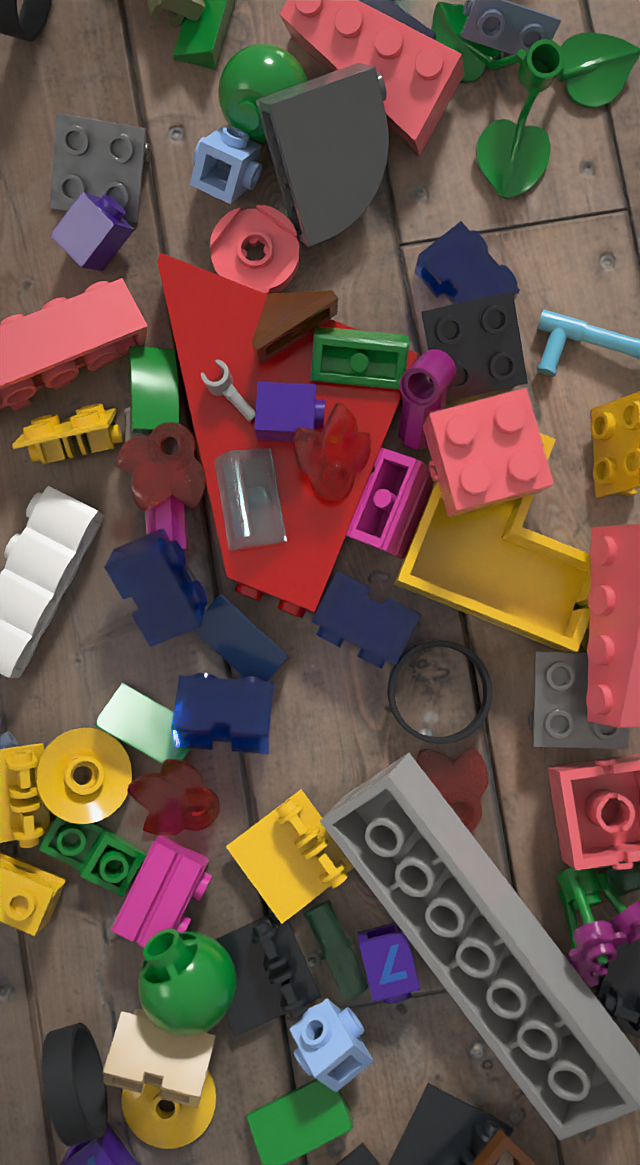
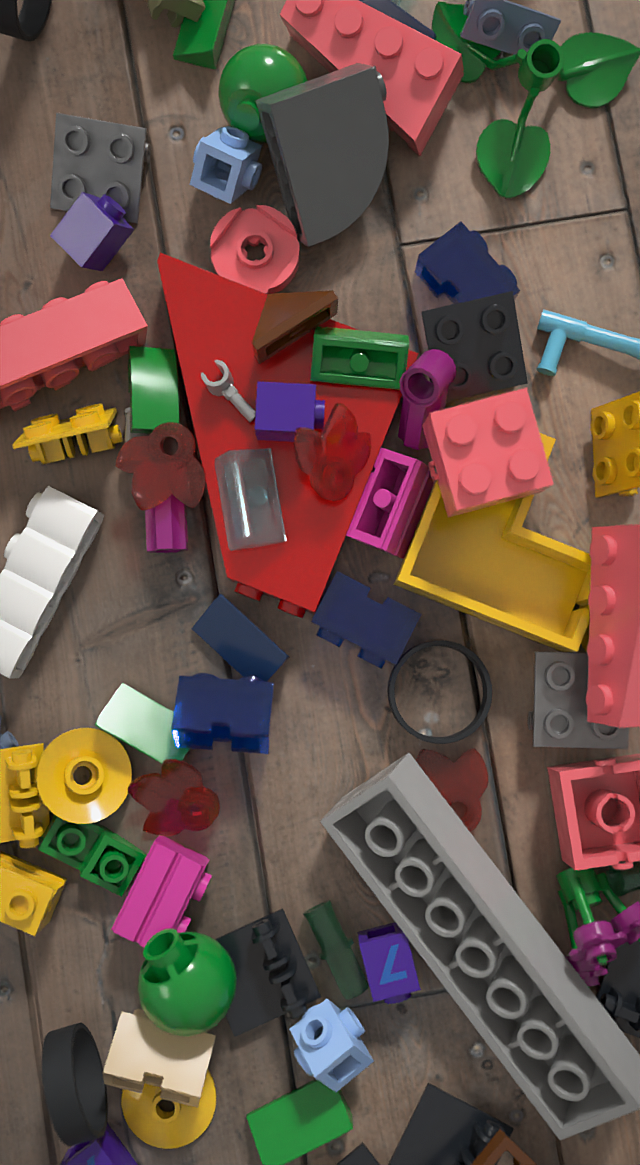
clear blue brick [104,528,208,647] -> none
yellow hinge [226,789,354,924] -> none

